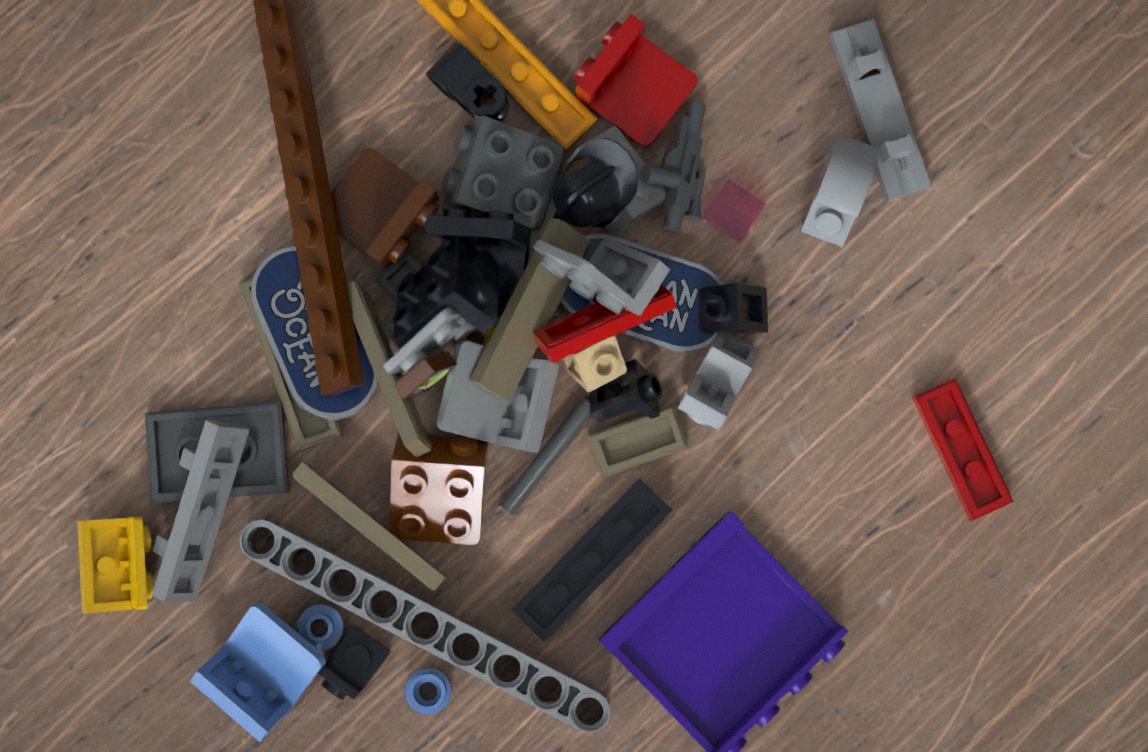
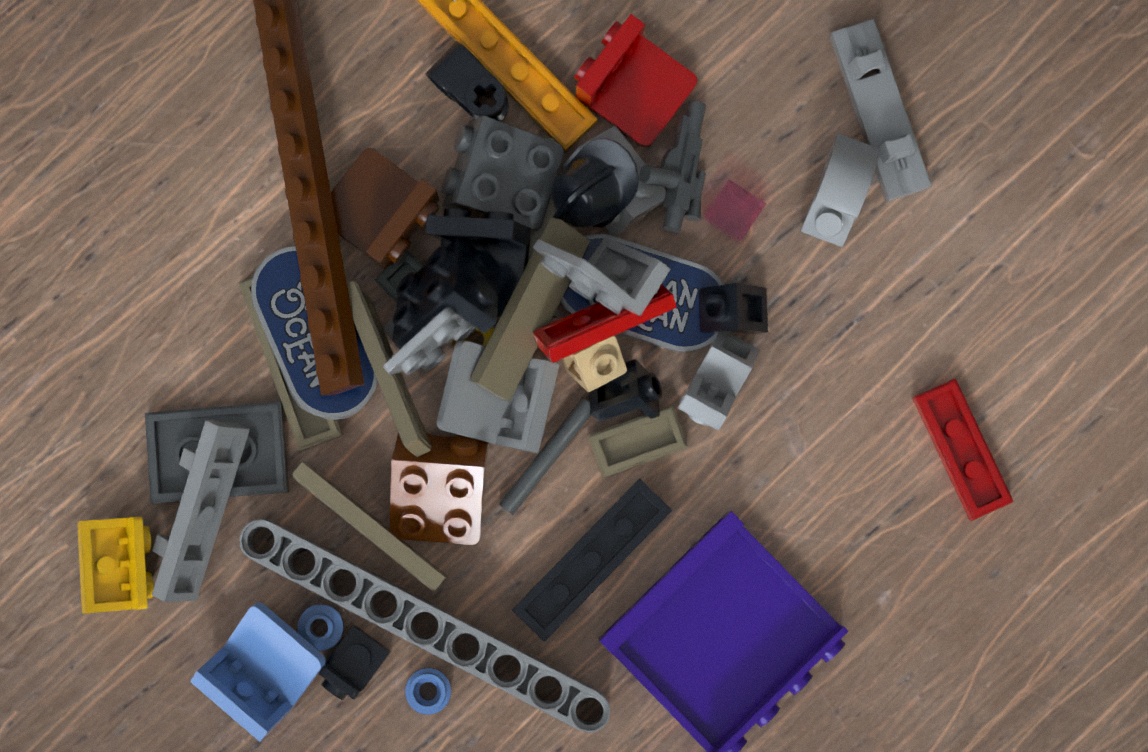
reddish brown tile [395,351,458,399] -> none

